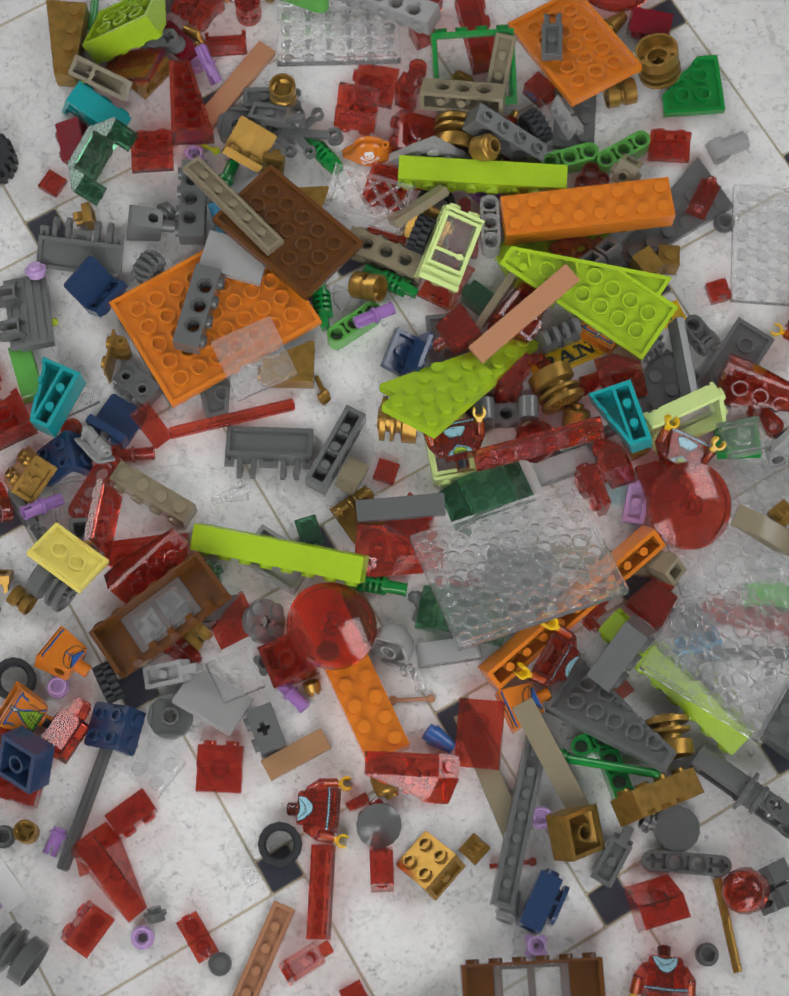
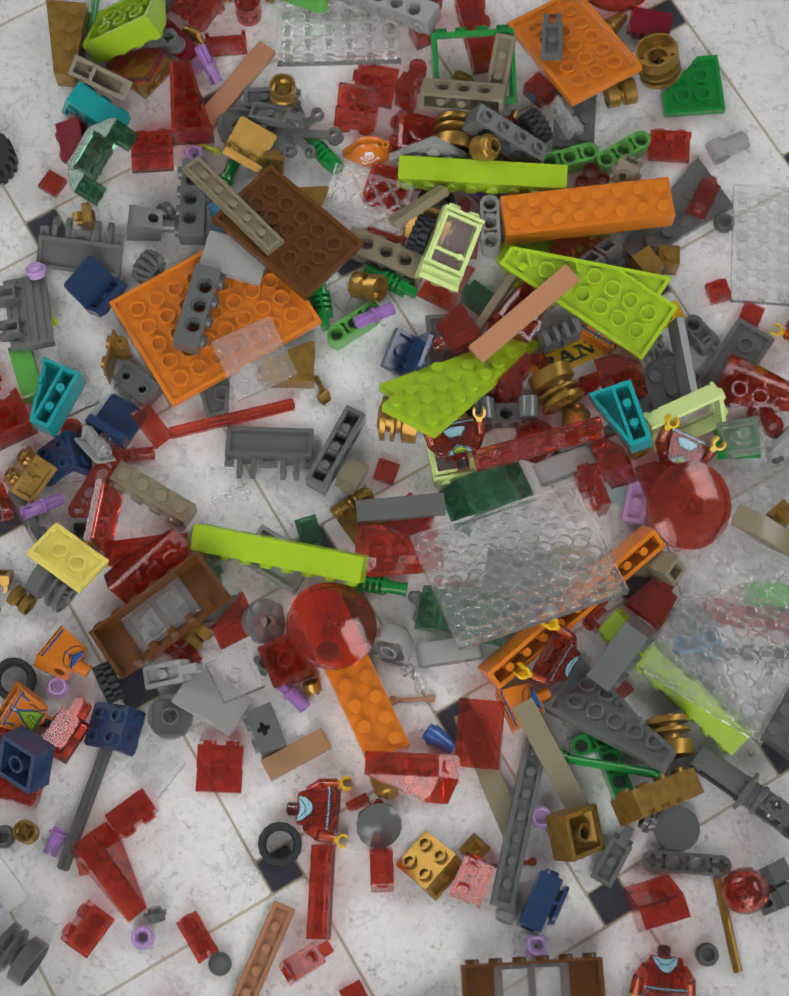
none -> clear red plate [448,852,497,908]
none -> clear red tile [739,301,765,328]

